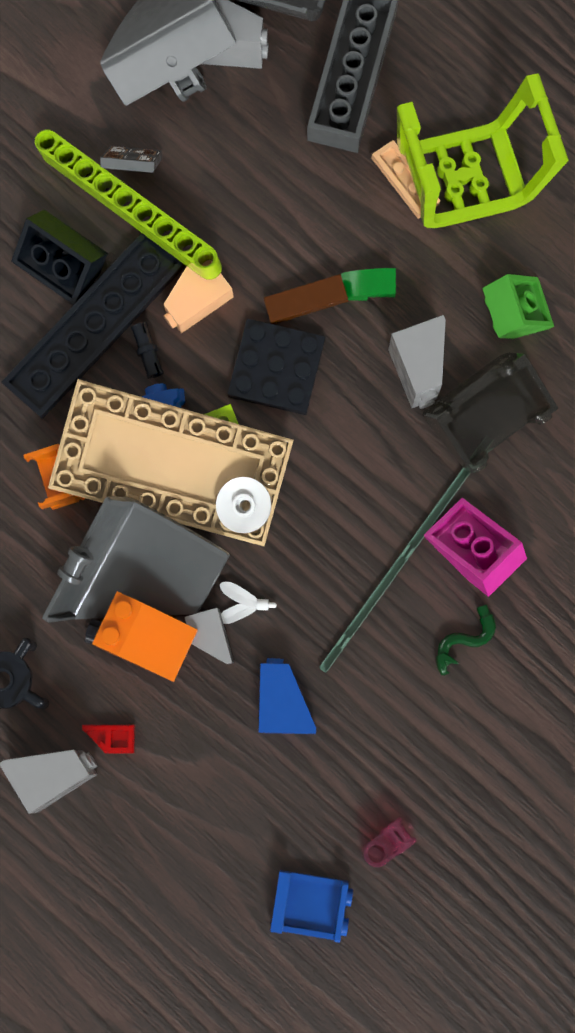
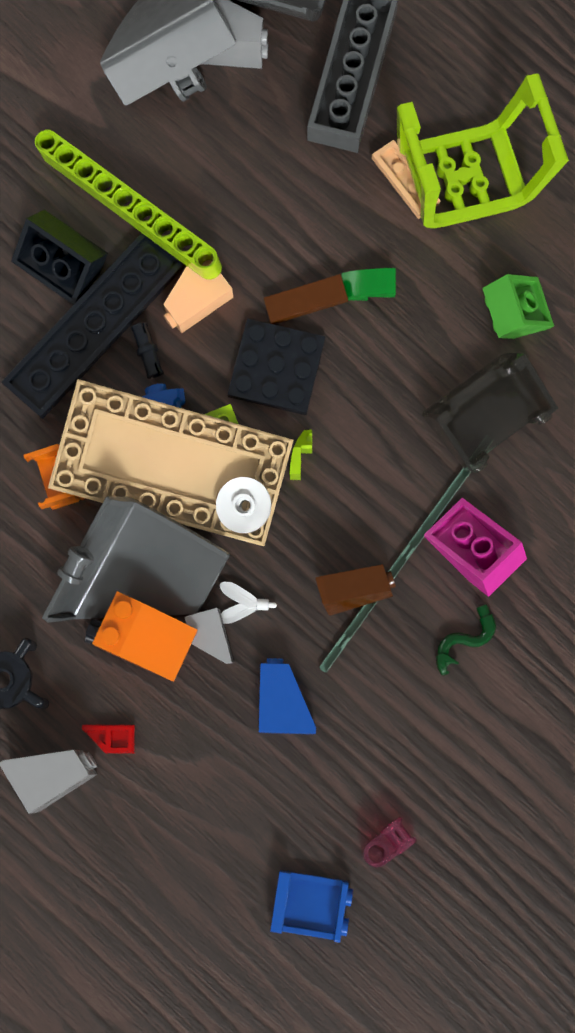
dark grey tile [100,146,162,173] -> none
light grey slope [388,315,446,409] -> none
none -> lime slope [290,430,312,480]
none -> reddish brown slope [315,564,396,616]

